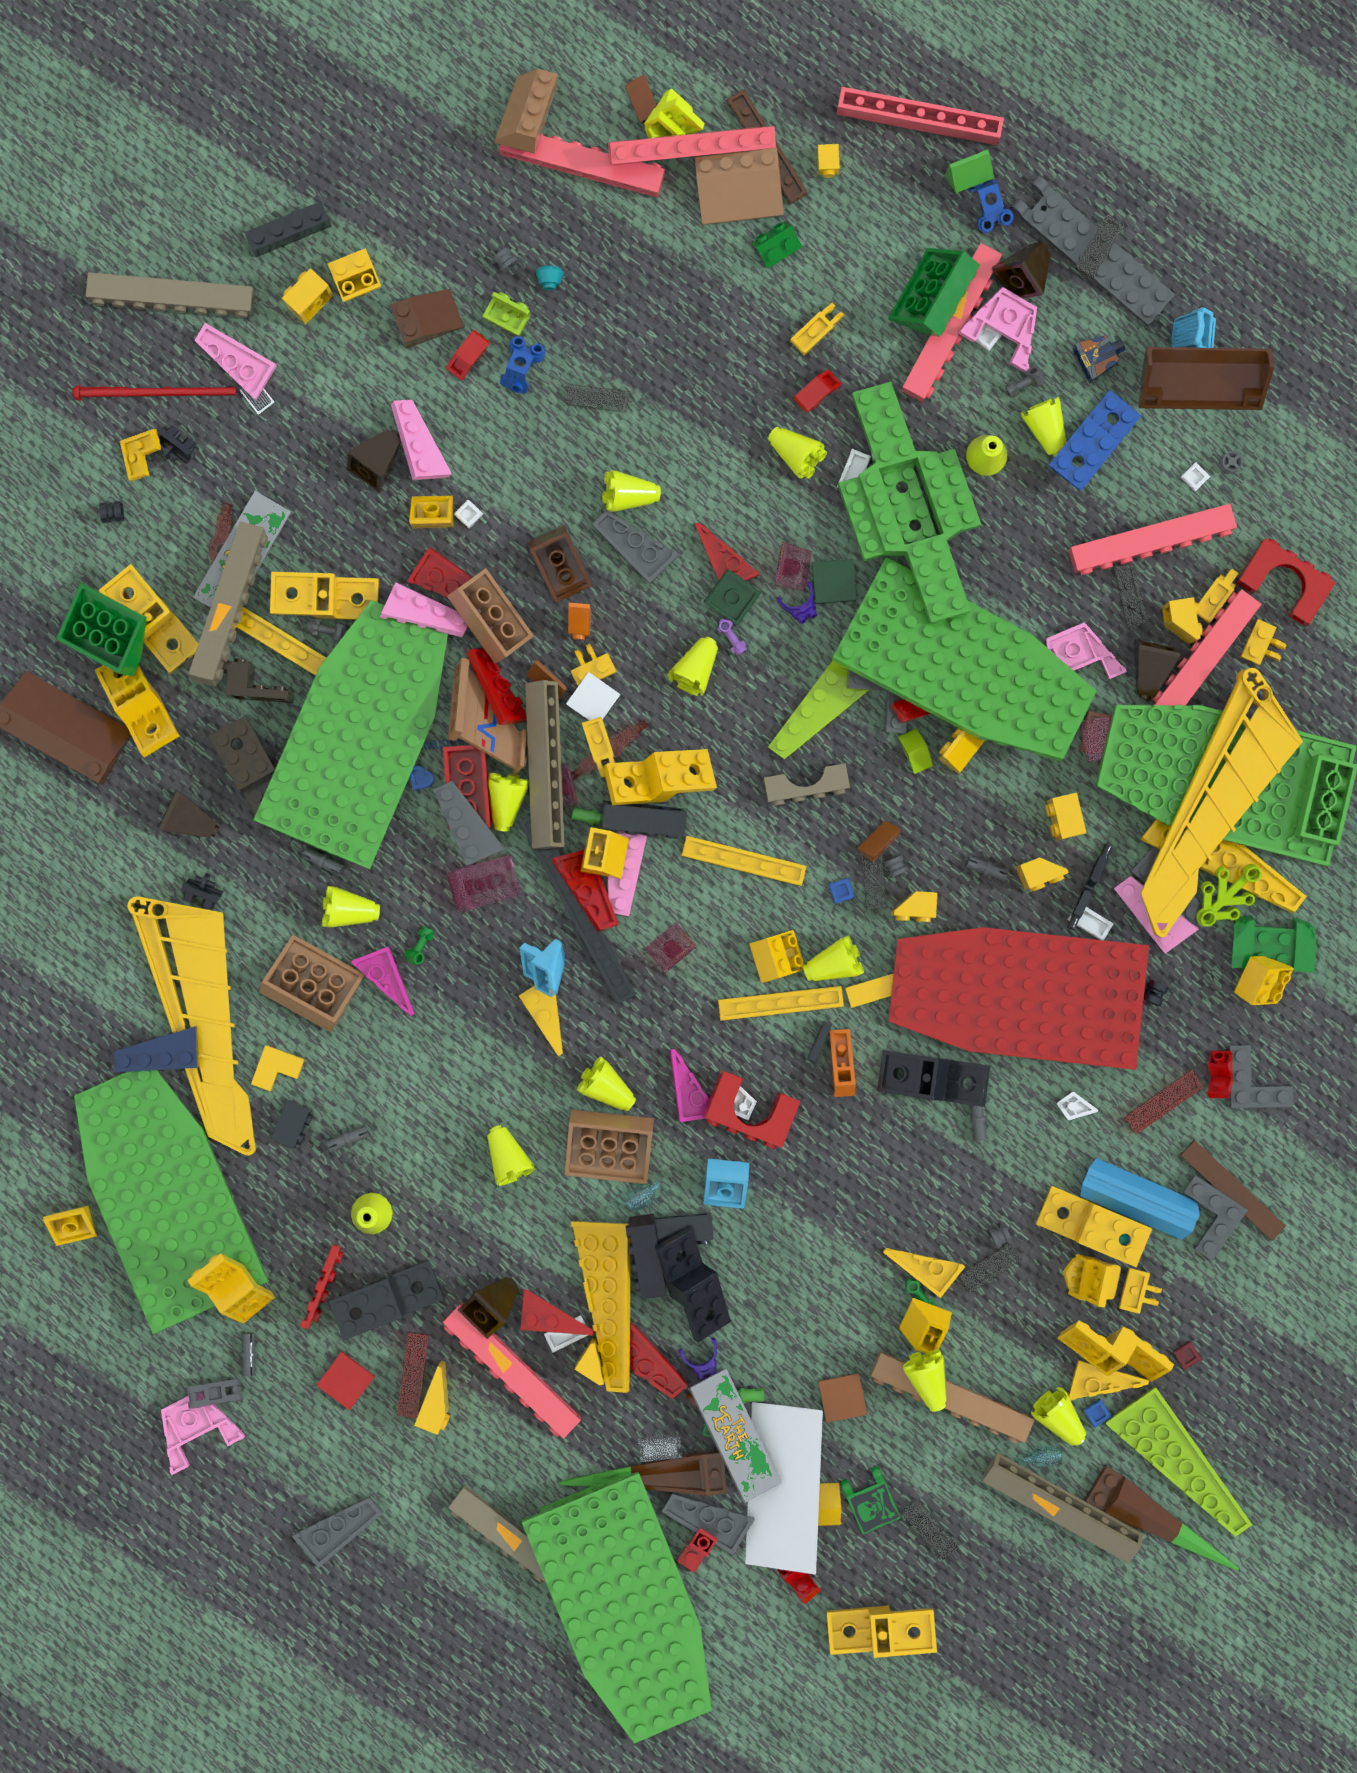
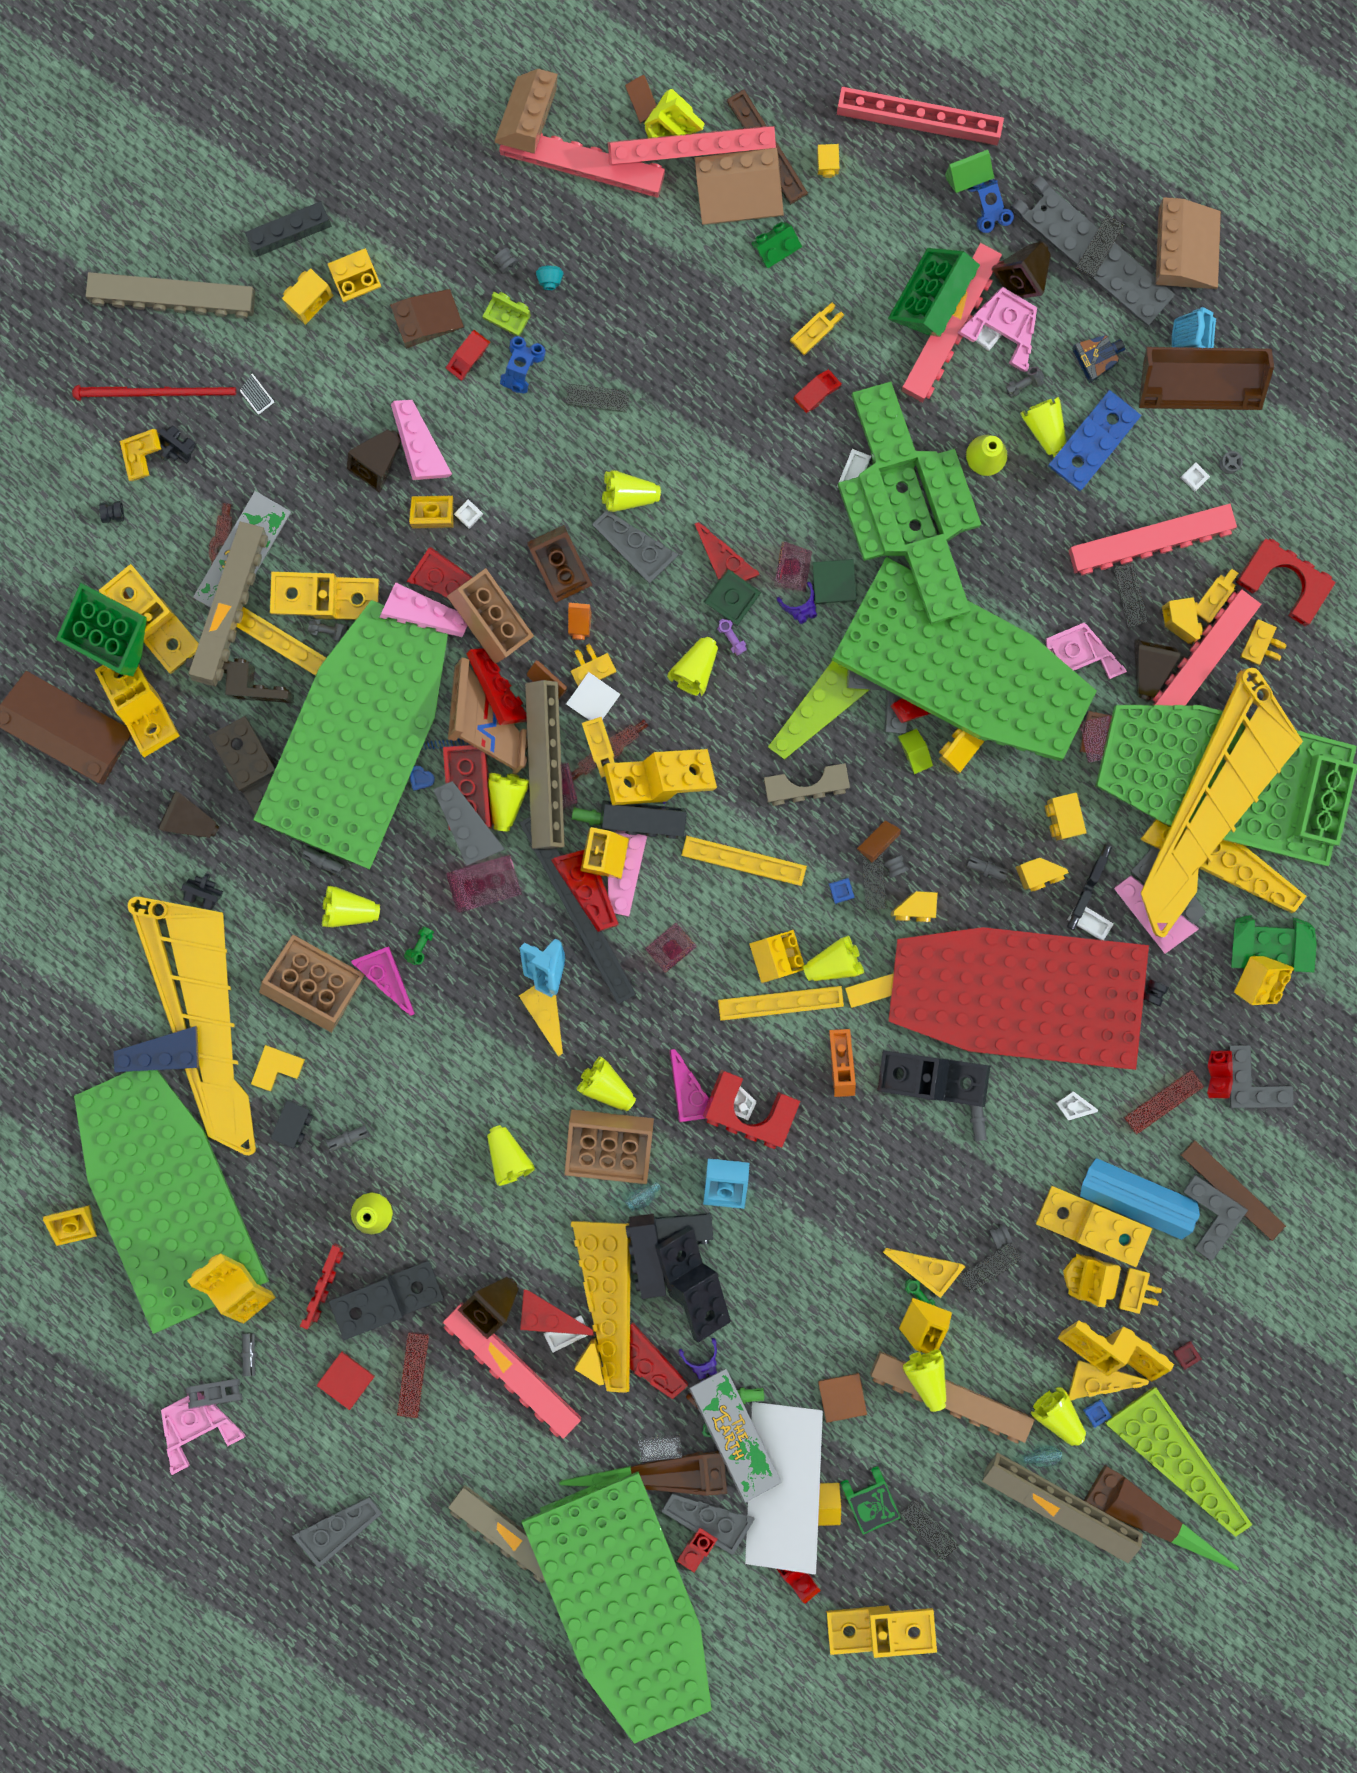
bright pink wing [195,323,277,401] -> none
yellow slope [414,1361,451,1435] -> none
neon yellow cone [768,427,827,479] -> none
black tile [807,1021,832,1062] -> none
lime plant [1196,864,1262,927] -> none
none -> medium nougat slope [1156,197,1221,289]

